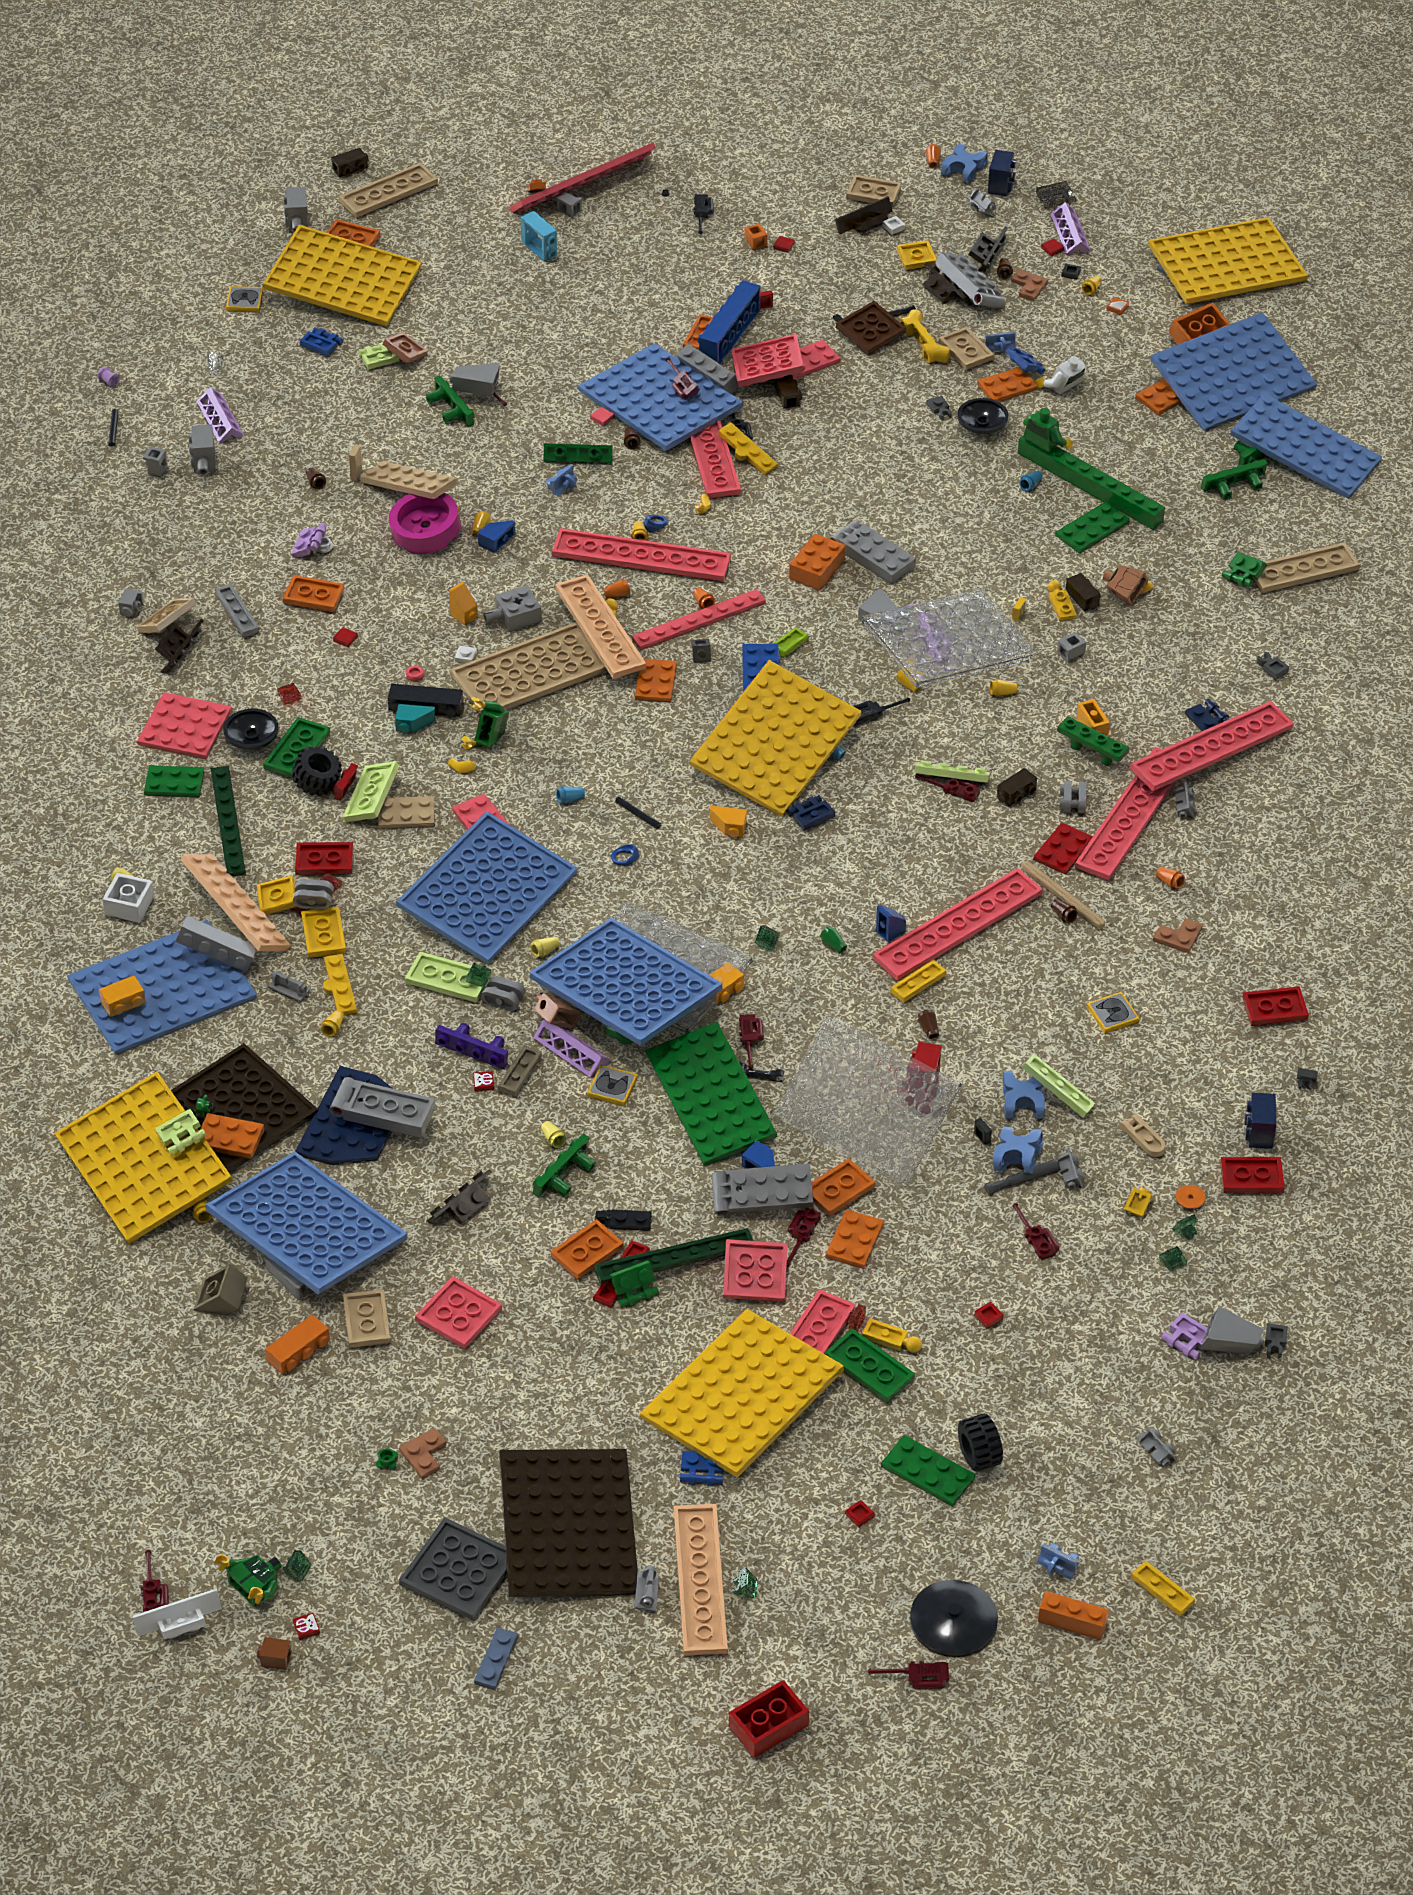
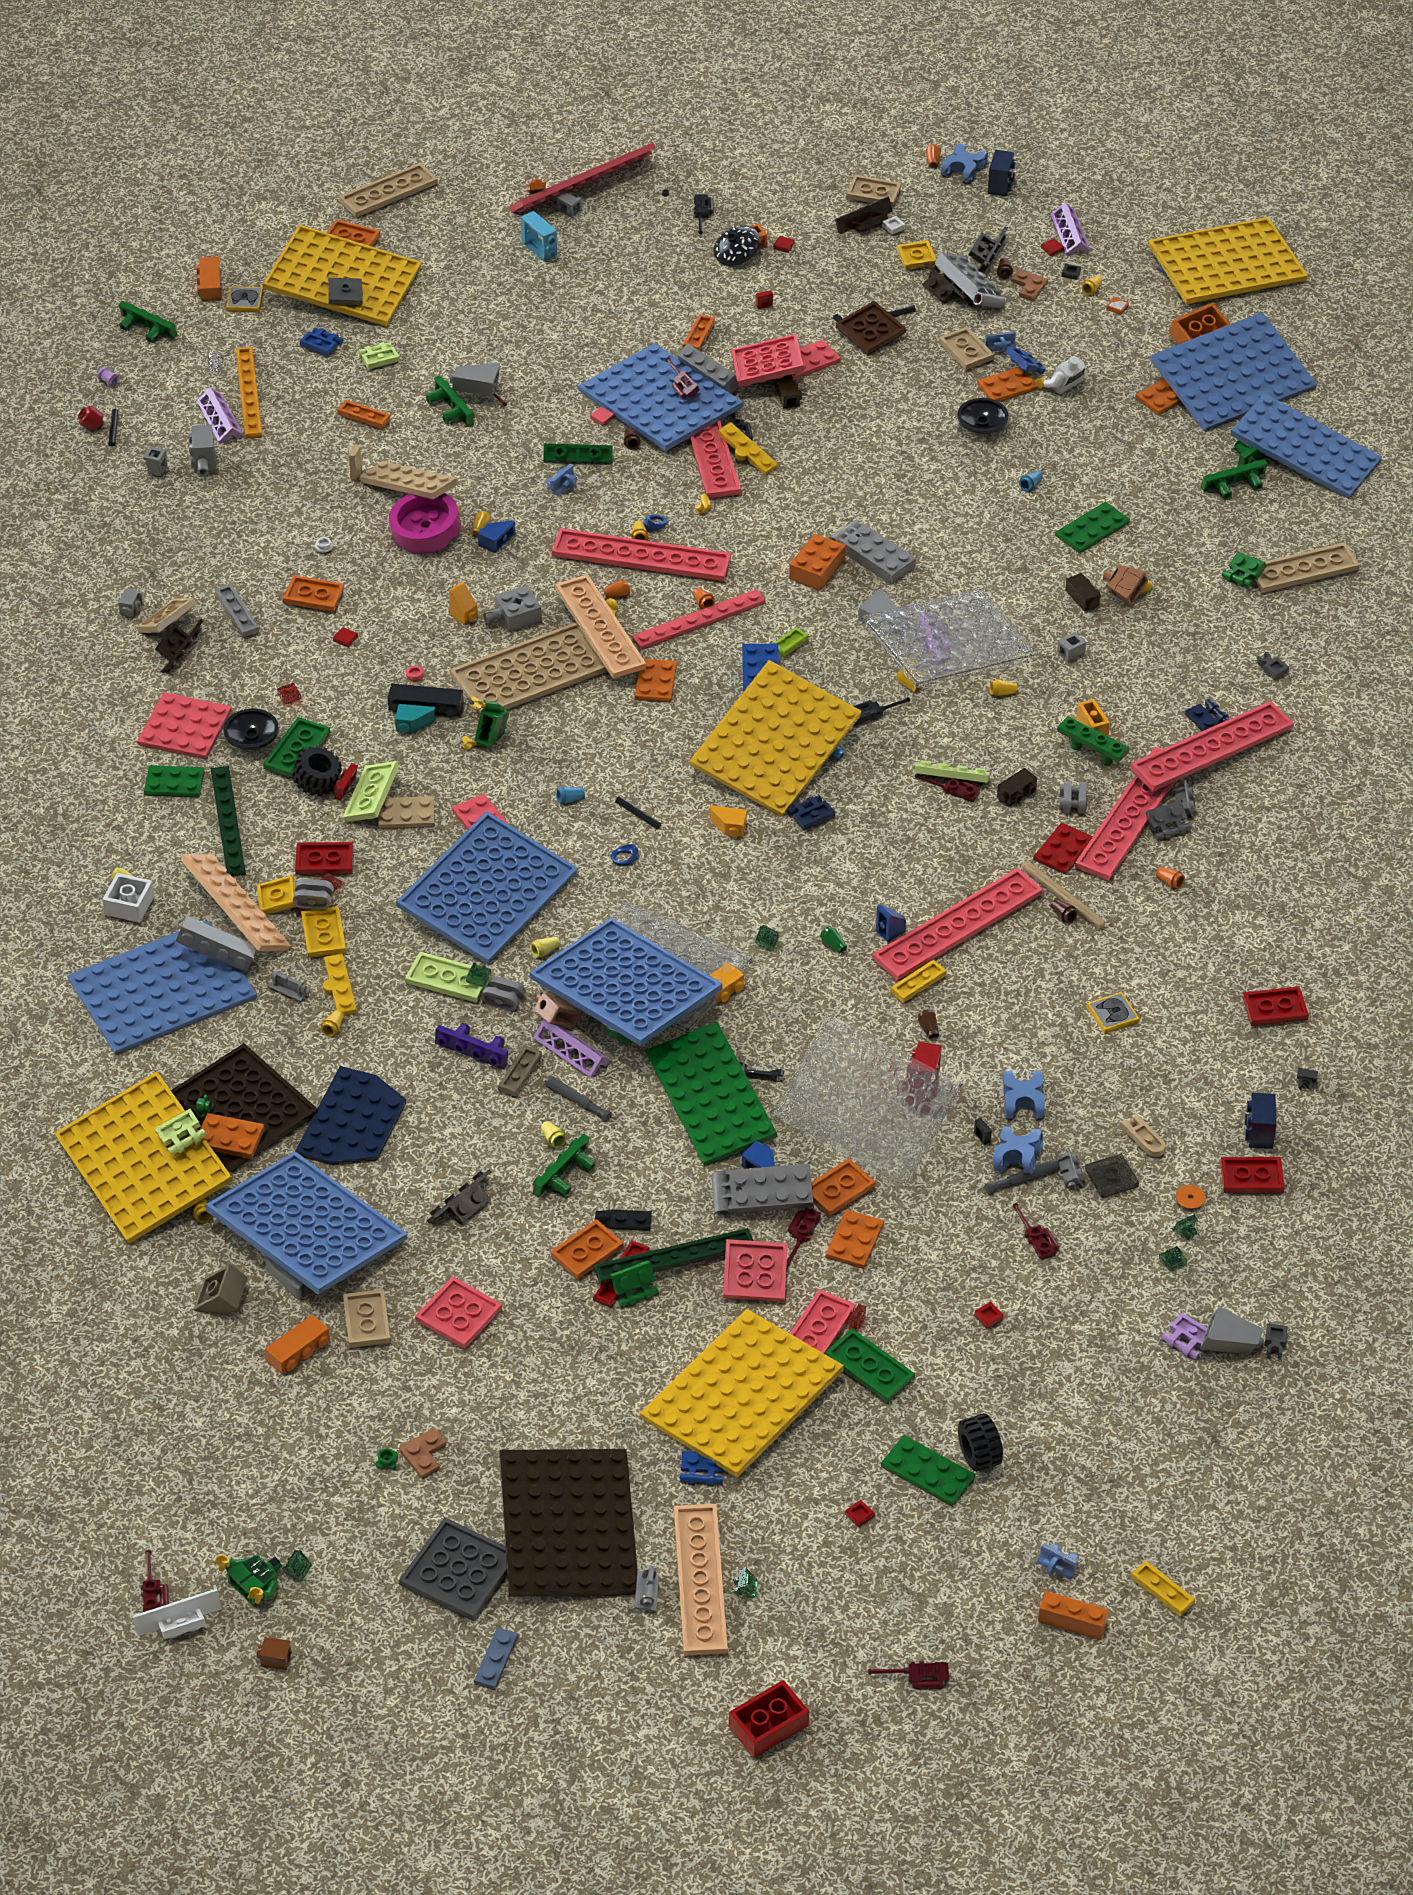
light orange brick [99,975,146,1017] -> none
light grey brick [283,187,309,233] -> none
lavender plate [291,523,327,558] -> none
tile [292,1613,320,1640] -> none
reddish brown cone [306,468,326,489] -> none
light grey hinge [329,1077,435,1138] -> none
dark brown brick [331,148,369,177] -> none
nougat plate [382,332,428,363] -> none
yellow arm [448,758,476,774] -> none
white plate [455,646,477,663] -> none
tile [473,1071,494,1091] -> none
tile [587,1065,638,1106] -> none
dark grey bracket [691,639,711,663] -> none
blue brick [698,280,760,364] -> none
dark red piece [739,1014,764,1069] -> none
yellow plate [862,1318,922,1353] -> none
yellow plate [899,310,951,364] -> none
black dish [910,1580,998,1657] -> none
dark grey plate [926,396,952,420] -> none
light grey hinge [965,189,996,216] -> none
yellow tile [1012,597,1026,621] -> none
green brick [1018,436,1165,530] -> none
yellowish green plate [1022,1053,1095,1118] -> none
green torso [1023,408,1074,452] -> none
clear smoke plate [1036,181,1076,209] -> none
yellow plate [1048,580,1077,621] -> none
yellow bracket [1124,1187,1154,1218] -> none
light grey hinge [1137,1425,1177,1467] -> none
nougat plate [1153,918,1203,953] -> none
none -> red head [78,406,104,431]
none -> green plate [119,301,177,343]
none -> orange brick [196,257,221,301]
none -> light orange tile [236,347,262,439]
none -> dark grey plate [328,277,362,305]
none -> orange plate [337,400,391,429]
none -> dark grey piece [545,1076,612,1122]
none -> black dish [713,225,760,266]
none -> clear smoke plate [1085,1153,1139,1198]
none -> flat silver plate [1145,800,1192,841]

